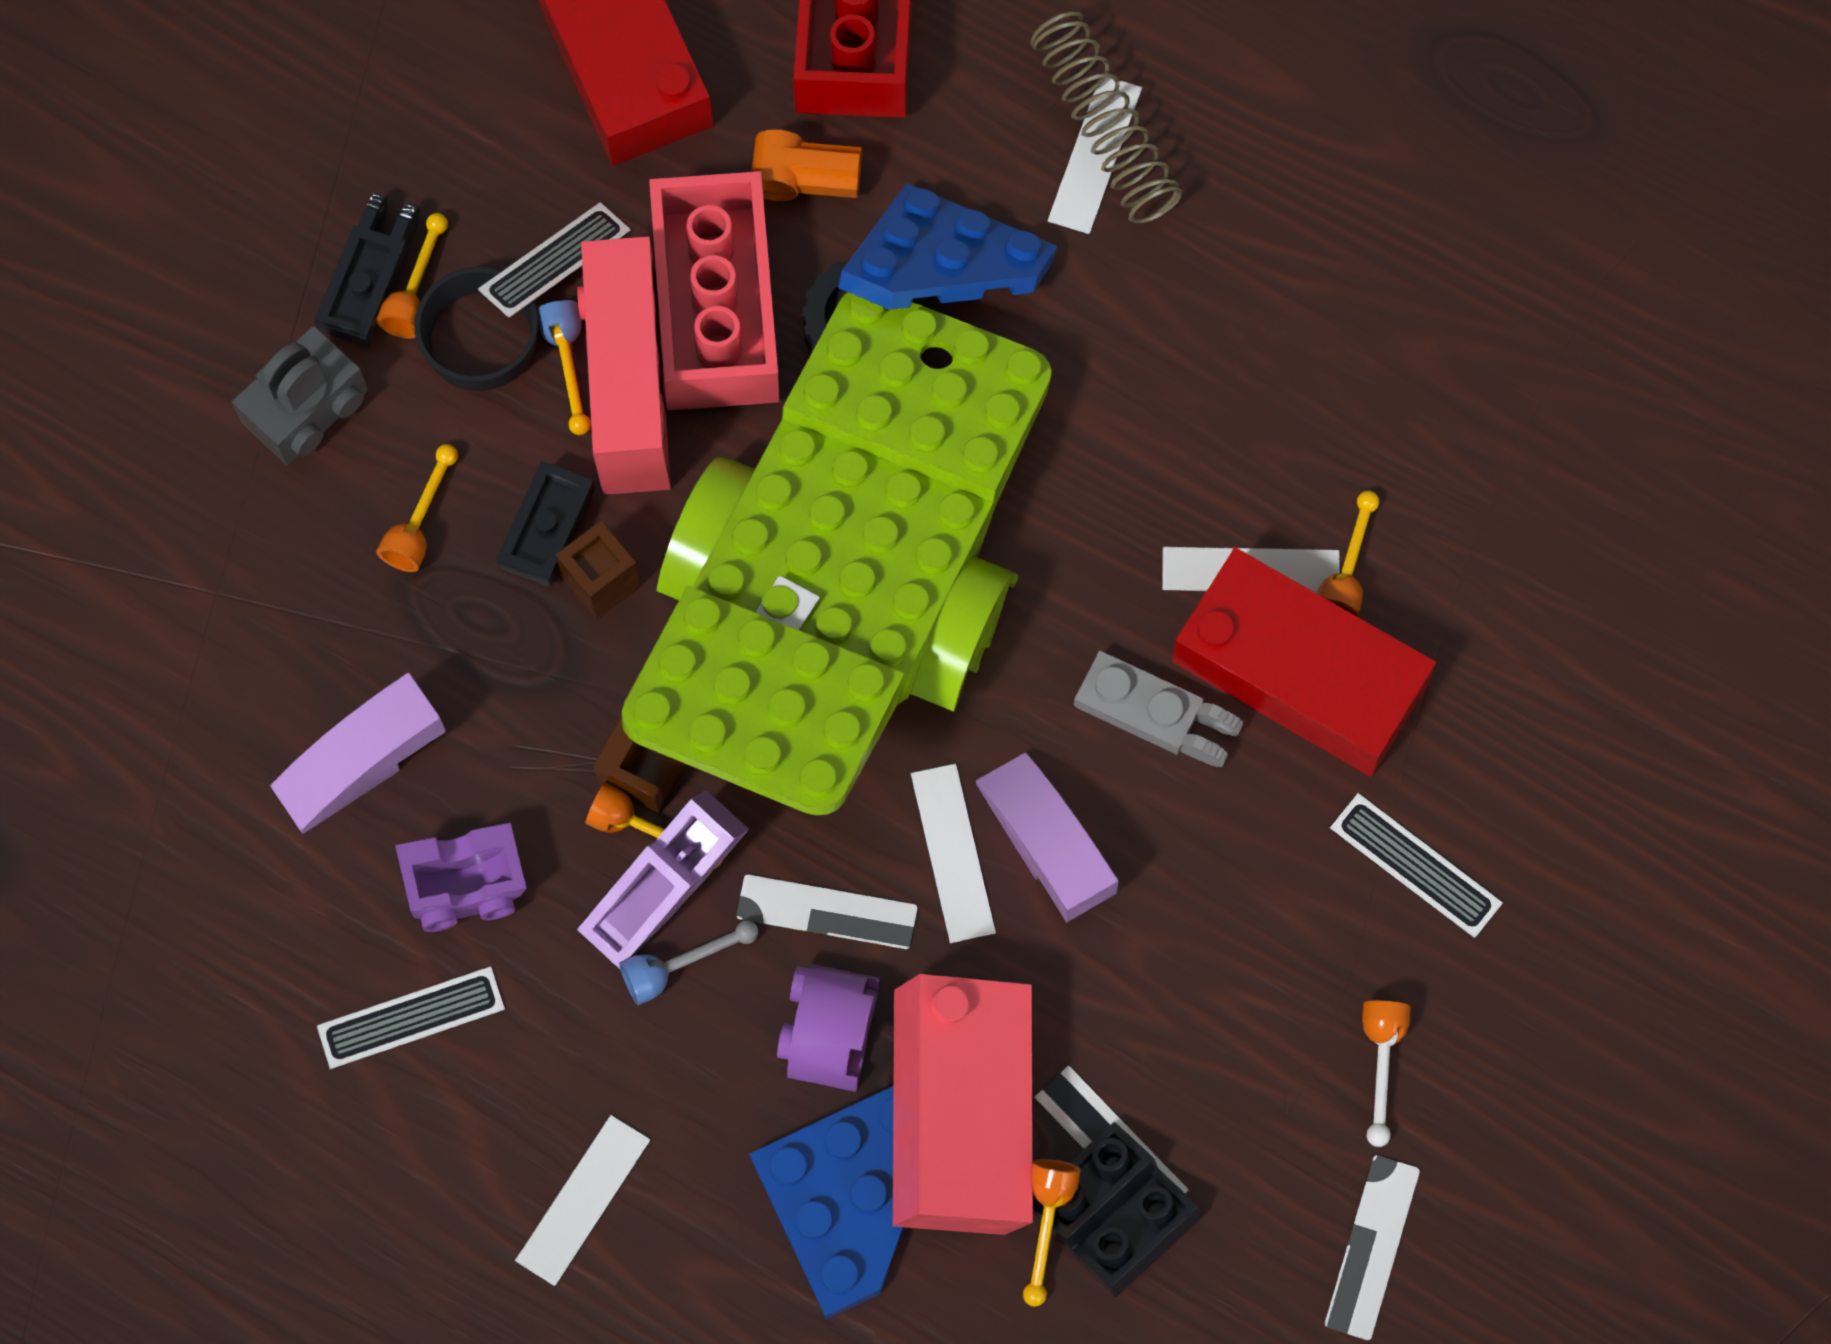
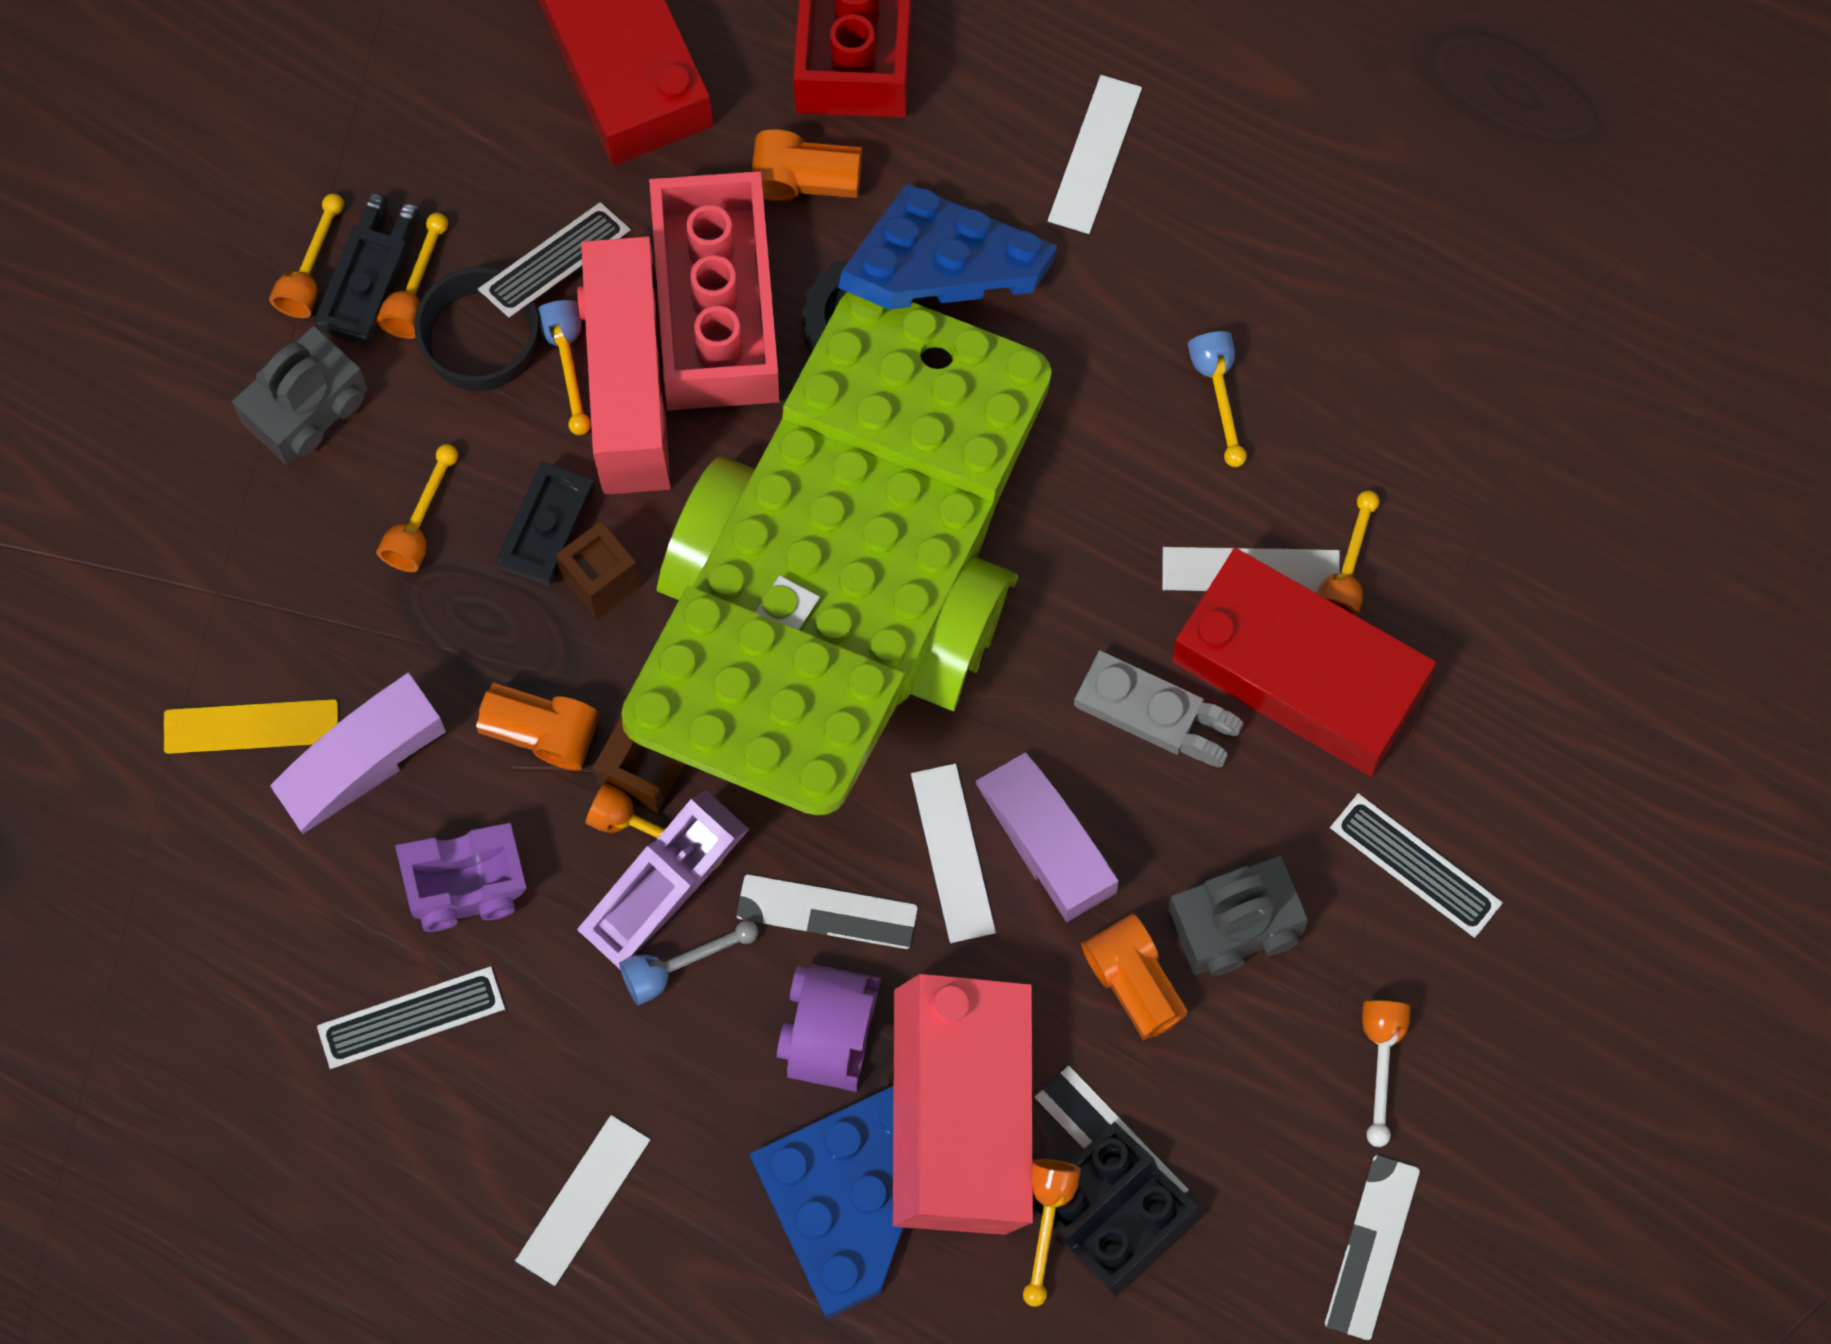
dark tan piece [1030,11,1182,223] -> none
none -> yellow sticker [164,699,338,754]
none -> orange hinge [269,193,344,319]
none -> orange piece [476,683,601,771]
none -> orange piece [1081,914,1188,1041]
none -> dark grey brick [1168,856,1308,976]
none -> hinge [1187,331,1247,467]

